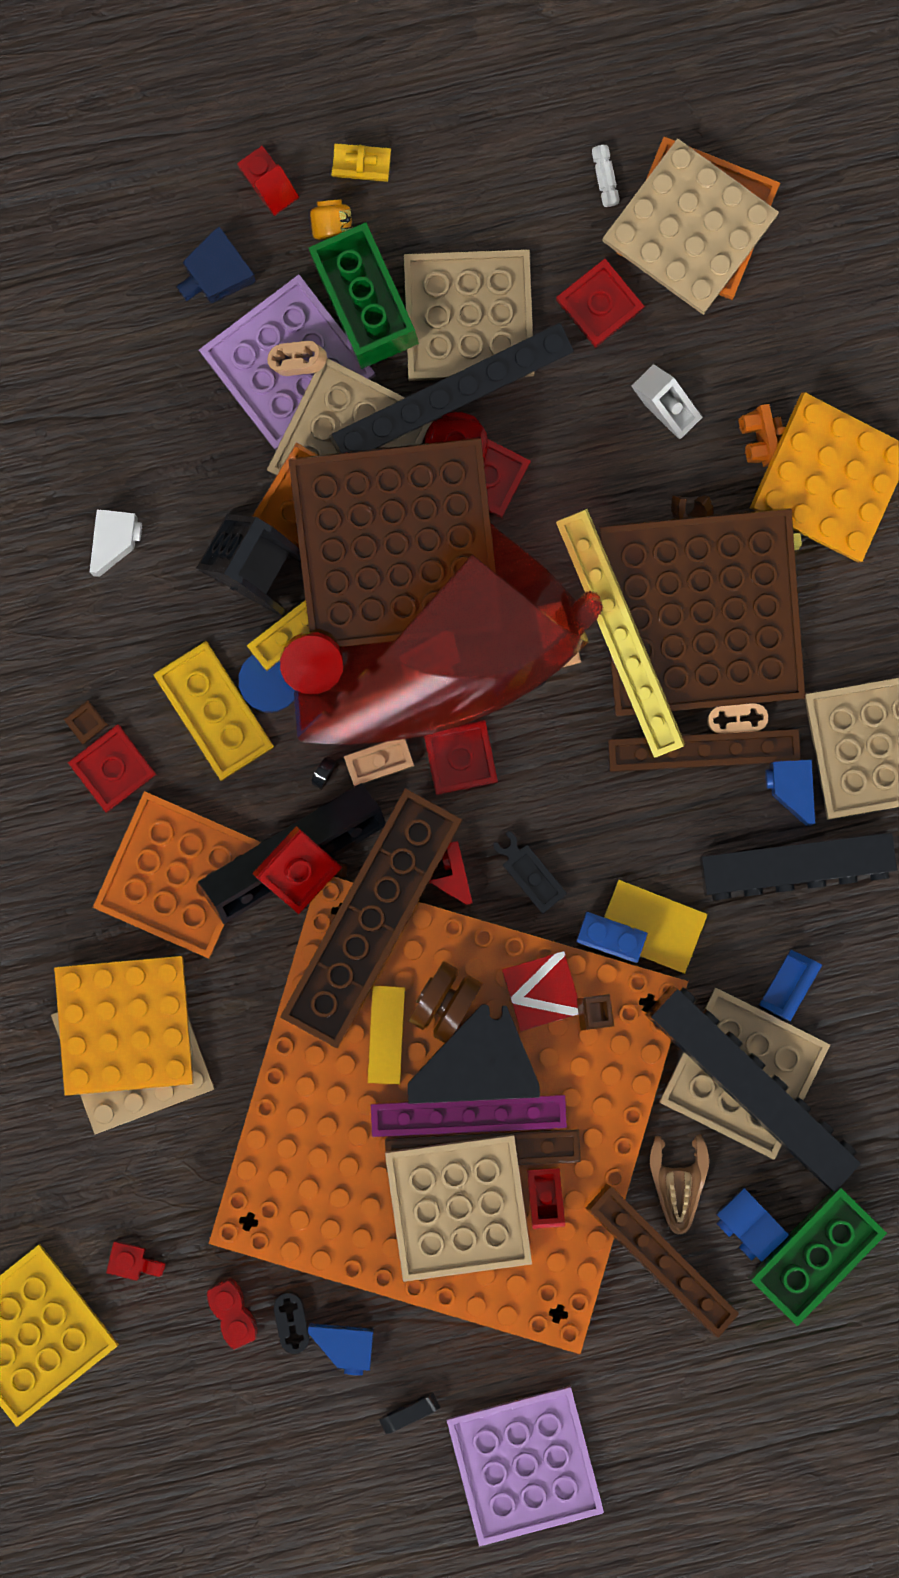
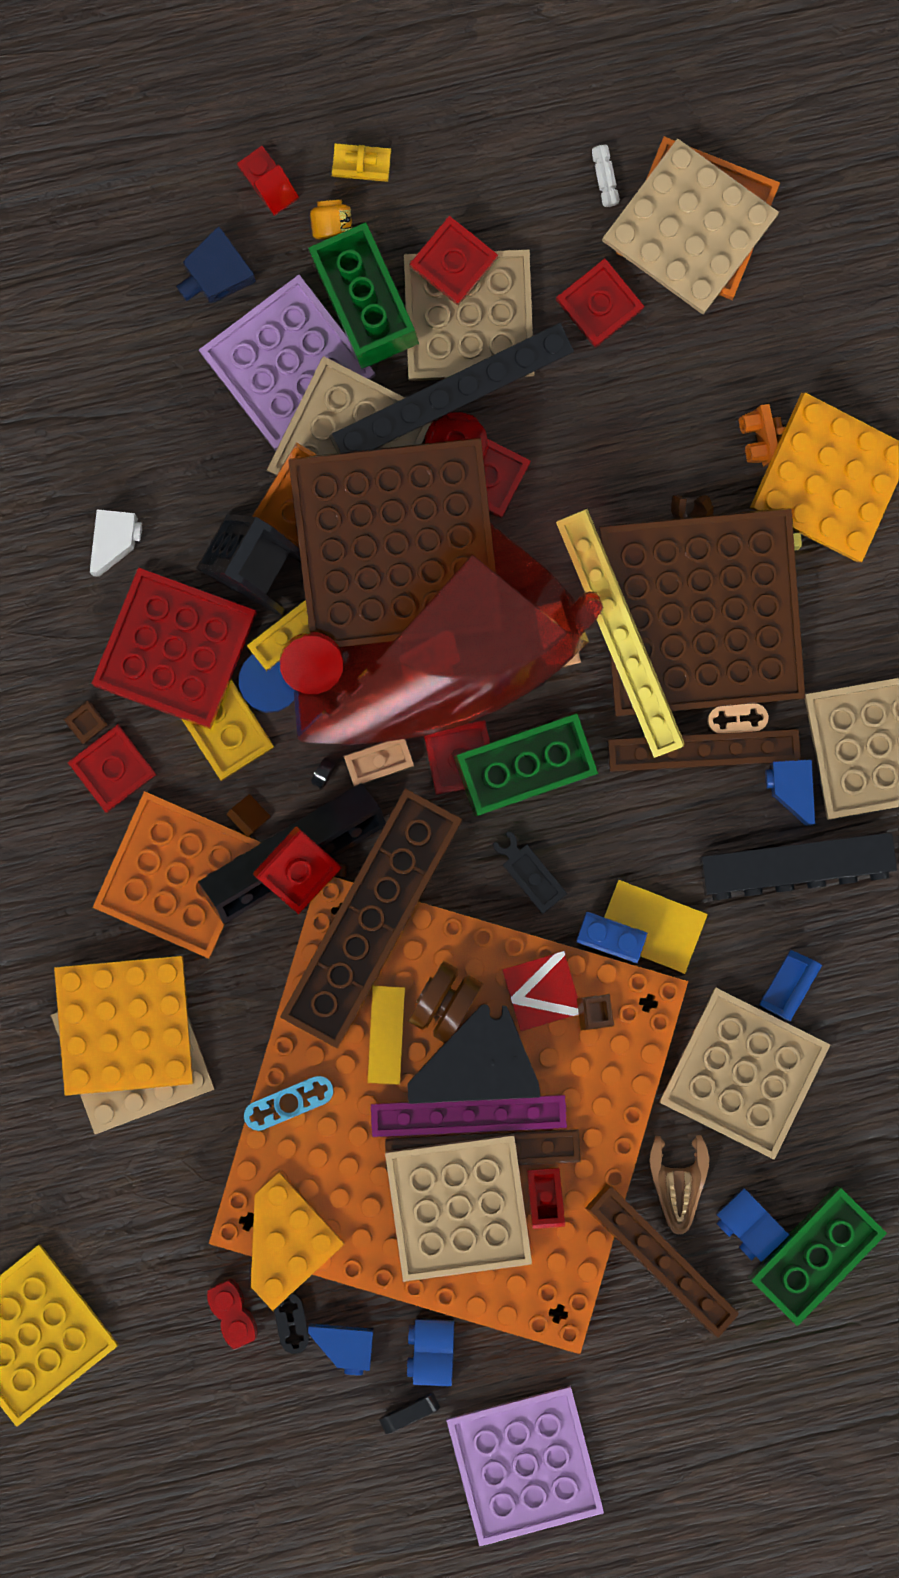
red plate [106,1241,166,1281] -> none
light nougat beam [267,341,327,376] -> none
red slope [429,841,473,905] -> none
white slope [631,364,703,439] -> none
black brick [645,986,861,1192] -> none
none -> red plate [91,567,257,730]
none -> reddish brown tile [226,794,271,837]
none -> medium azure beam [244,1076,334,1131]
none -> light orange plate [251,1172,345,1311]
none -> blue brick [407,1318,455,1386]
none -> red plate [409,216,498,306]
none -> green brick [454,713,598,817]

